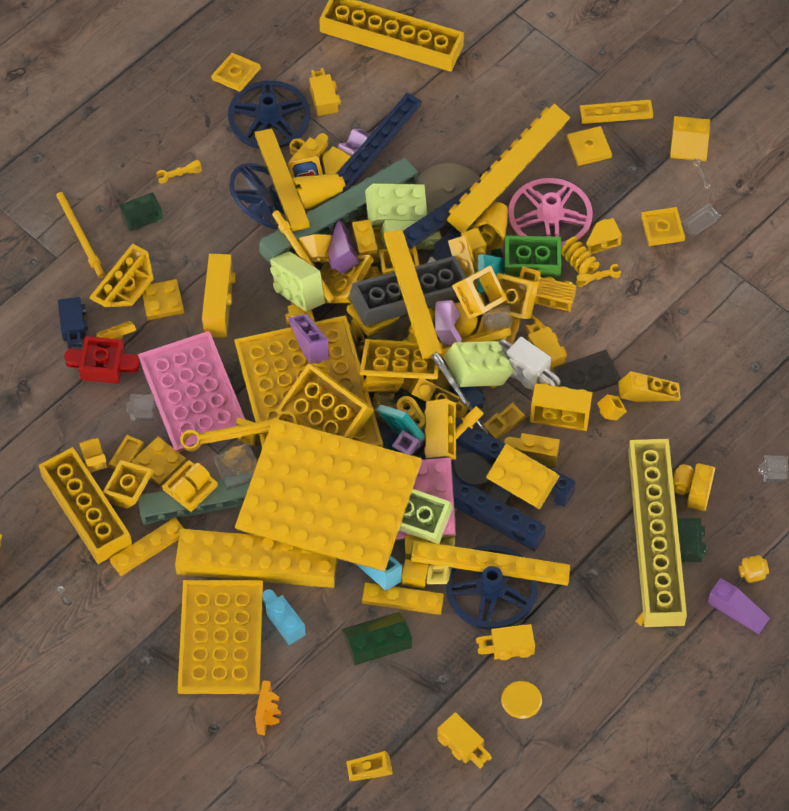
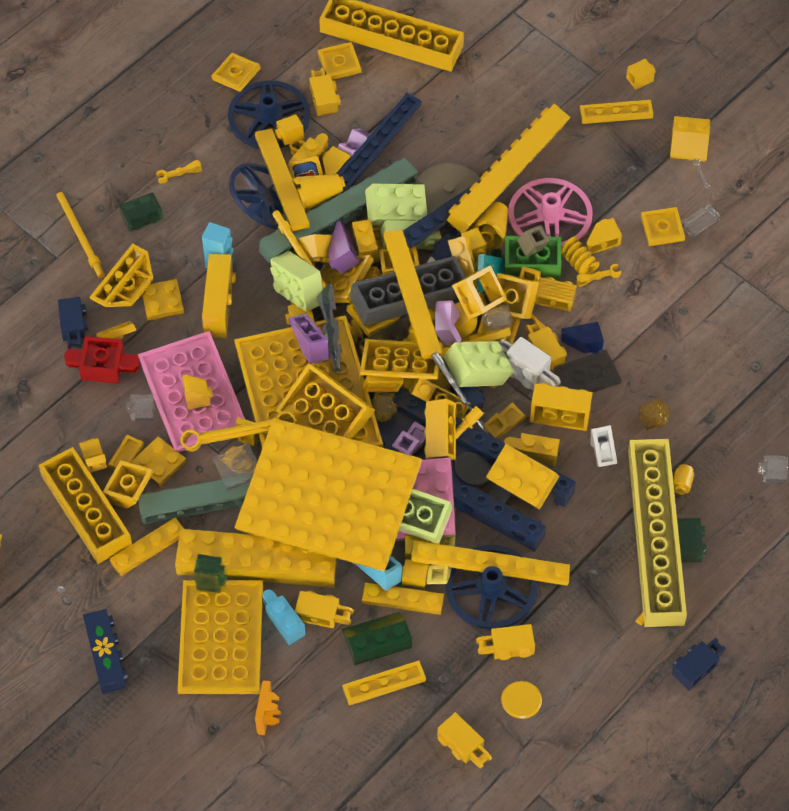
yellow plate [162,460,218,512] -> none
yellow slope [346,751,393,782] -> none
teal tile [376,404,425,441] -> none
yellow plate [397,396,426,431] -> none
yellow plate [566,126,612,166] -> none
yellow plate [597,394,627,421] -> none
yellow slope [618,371,681,402] -> none
yellow brick [687,463,715,511] -> none
medium lavender slope [708,578,770,634] -> none
yellow head [738,555,769,583] -> none
none -> dark blue brick [83,609,128,694]
none -> yellow slope [182,375,213,410]
none -> clear green brick [194,554,227,593]
none -> medium azure brick [202,222,235,268]
none -> yellow brick [275,114,305,145]
none -> yellow brick [295,591,354,629]
none -> flat silver sword [317,284,341,372]
none -> yellow plate [318,42,361,80]
none -> yellow plate [342,660,426,706]
none -> dark tan brick [517,225,549,256]
none -> clear blue slope [560,322,604,354]
none -> white slope [590,425,617,467]
none -> yellow brick [626,58,656,90]
none -> clear yellow brick [638,398,670,430]
none -> dark blue brick [672,638,726,690]

